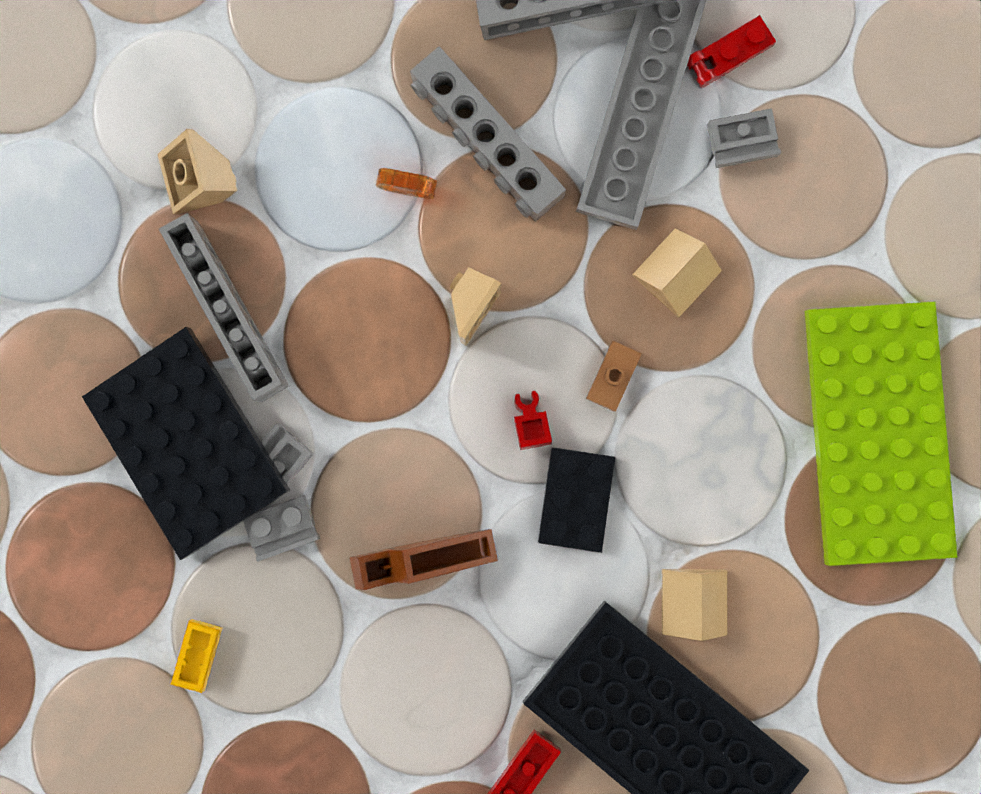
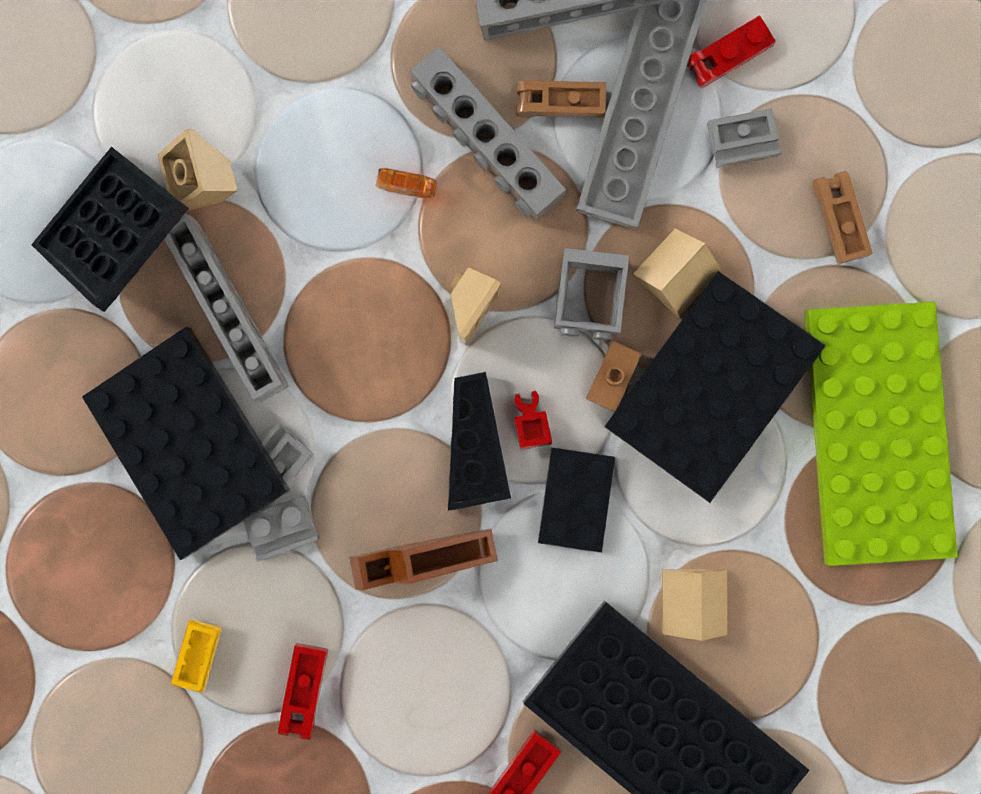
none -> black plate [31,146,189,312]
none -> red plate [278,643,328,740]
none -> black wing [448,372,511,511]
none -> medium nougat plate [516,81,606,118]
none -> light grey window [554,248,629,340]
none -> black plate [604,271,826,503]
none -> medium nougat plate [813,171,873,264]

